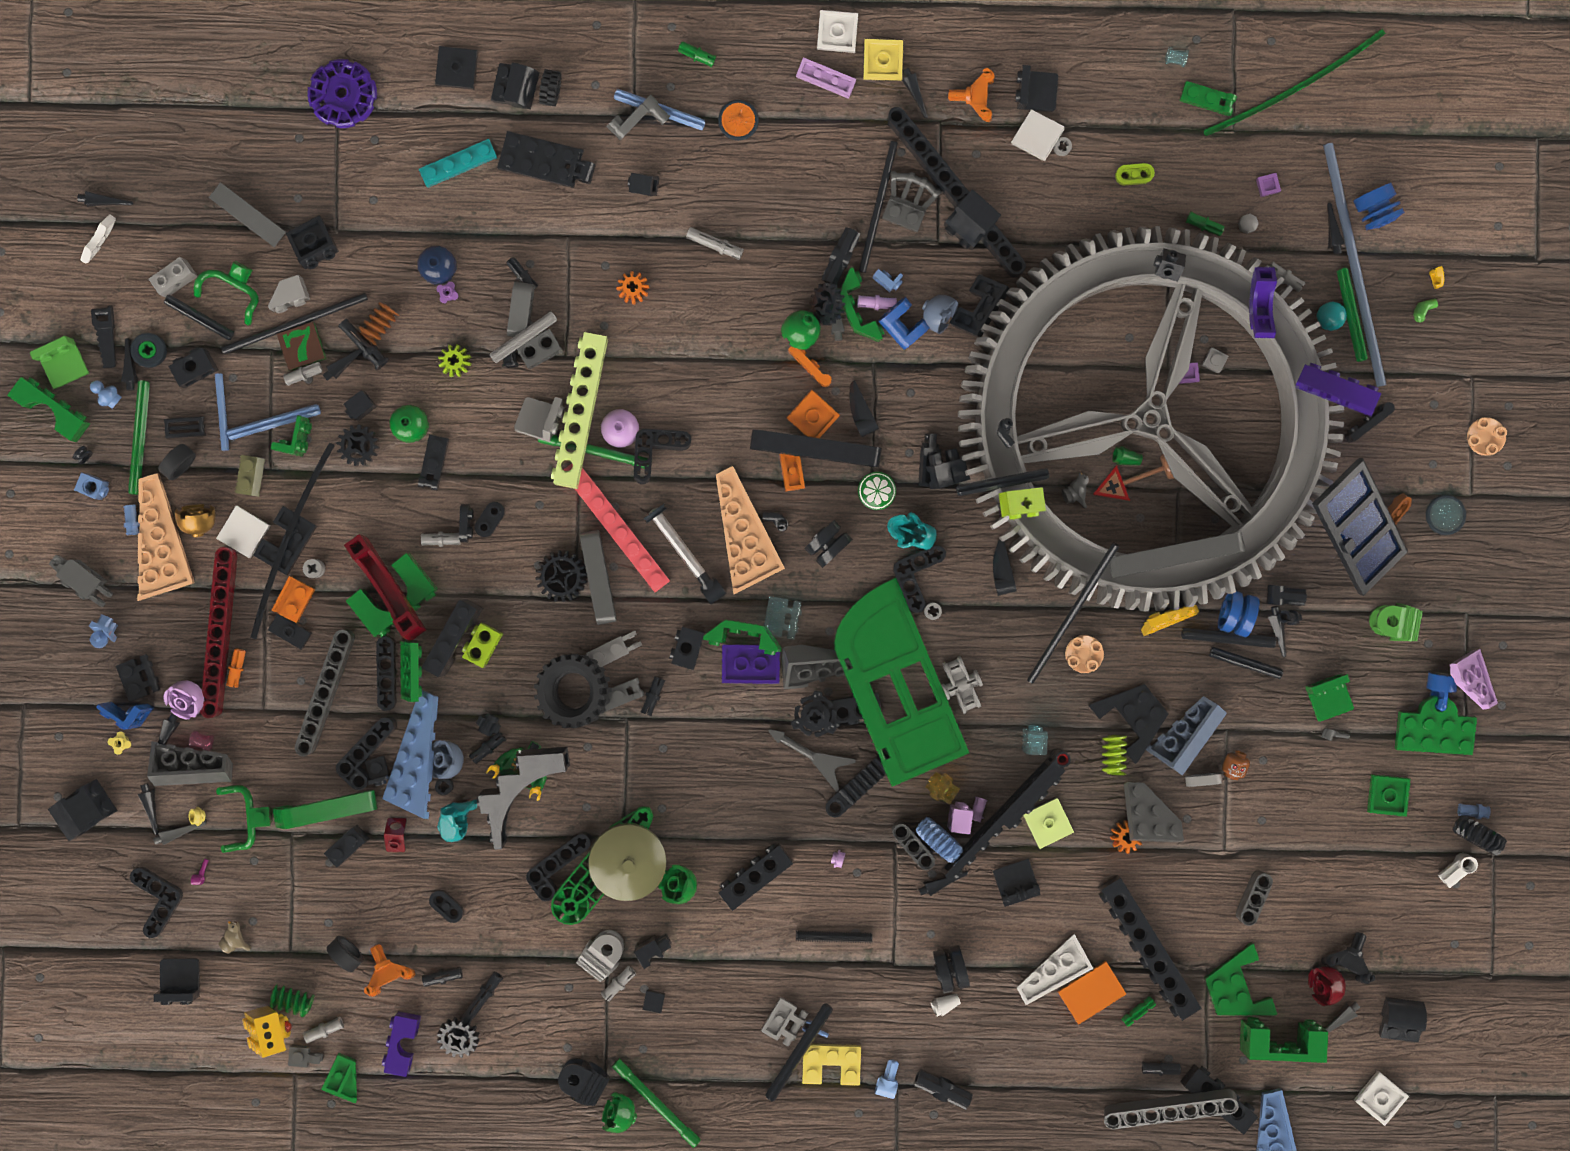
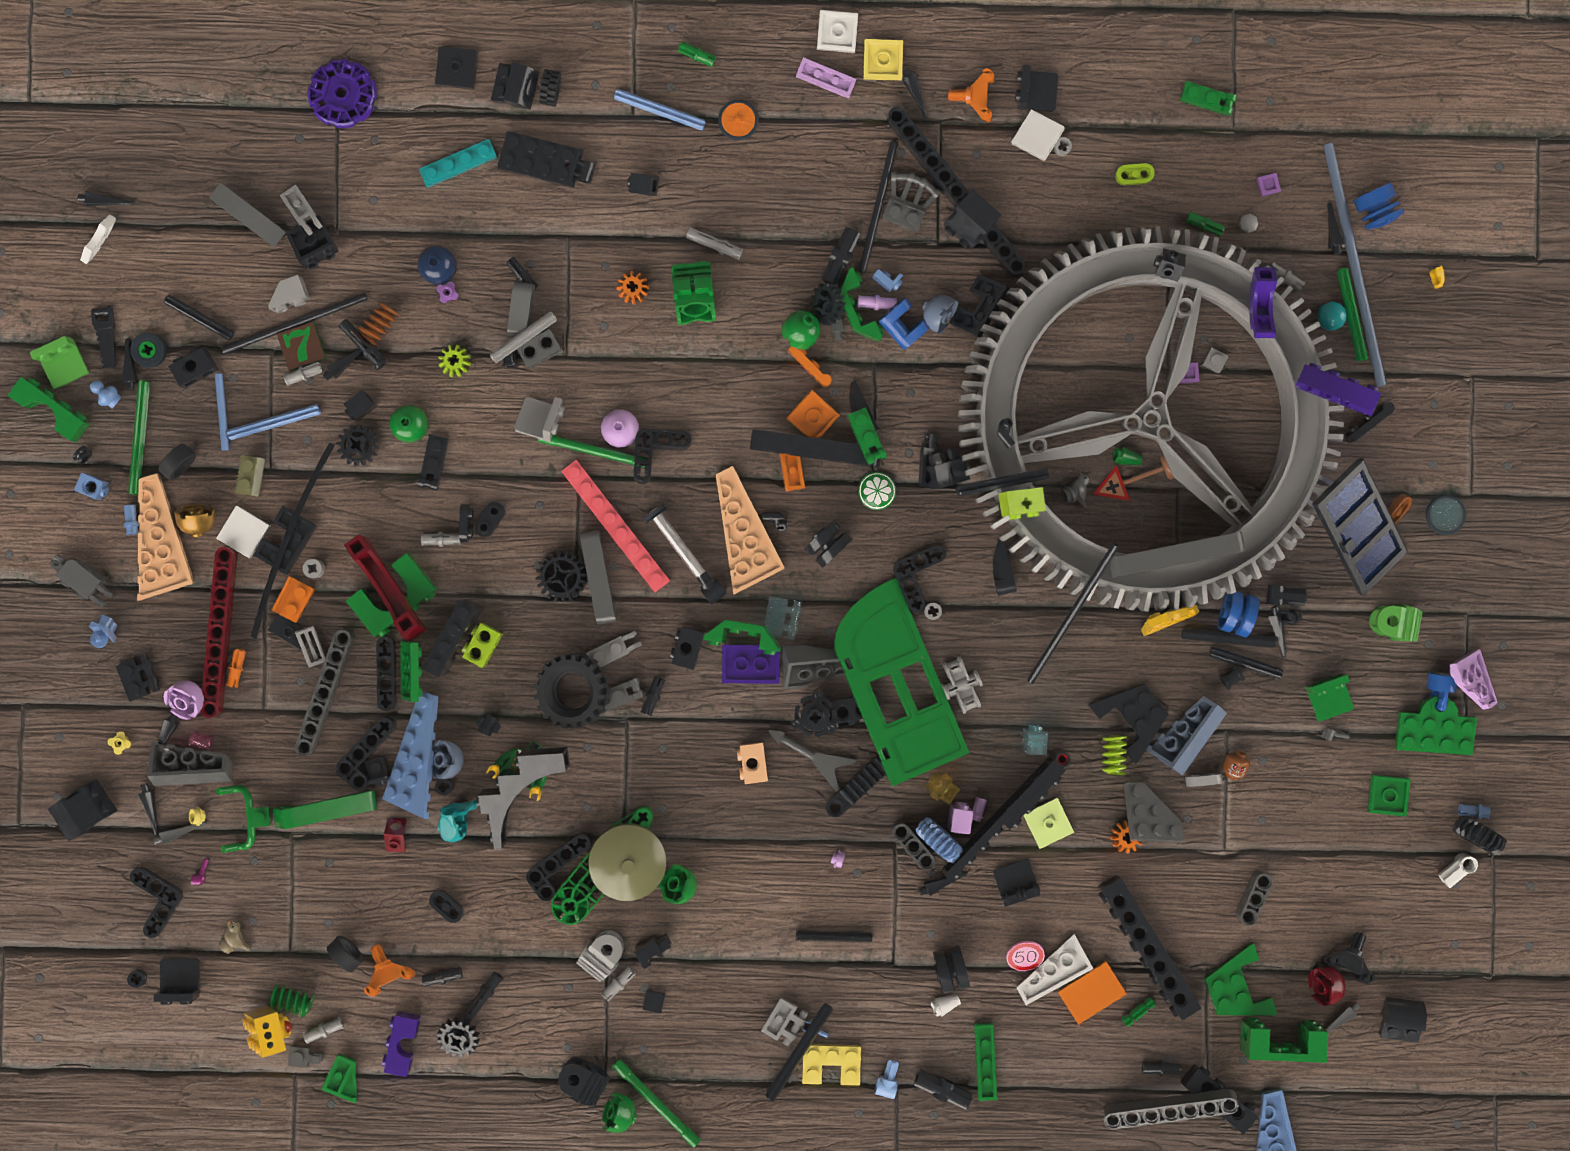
blue bracket [96,702,154,730] -> none
light grey brick [149,257,198,298] -> none
black tile [164,416,206,439] -> none
green piece [194,261,259,325] -> none
green bracket [271,415,312,457] -> none
black brick [324,825,370,868] -> none
black pin [469,731,507,764] -> none
yellowish green brick [551,332,608,489] -> none
dark grey beam [606,94,670,140] -> none
black brick [718,843,793,911] -> none
teal head [887,512,937,550] -> none
light nougat dish [1065,635,1104,673] -> none
clear light blue bush [1165,46,1189,67] -> none
green piece [1204,28,1386,136] -> none
white plate [1354,1071,1409,1126] -> none
bright green arm [1413,298,1438,322] -> none
light nougat dish [1467,418,1507,456] -> none
none -> black bush [127,970,147,988]
none -> light grey hinge [280,185,323,235]
none -> light grey tile [295,625,326,668]
none -> green piece [671,261,716,325]
none -> light nougat brick [737,741,768,784]
none -> green plate [847,407,887,465]
none -> green tile [974,1022,998,1101]
none -> piece [1006,941,1045,971]
none -> black bush [1219,666,1245,690]

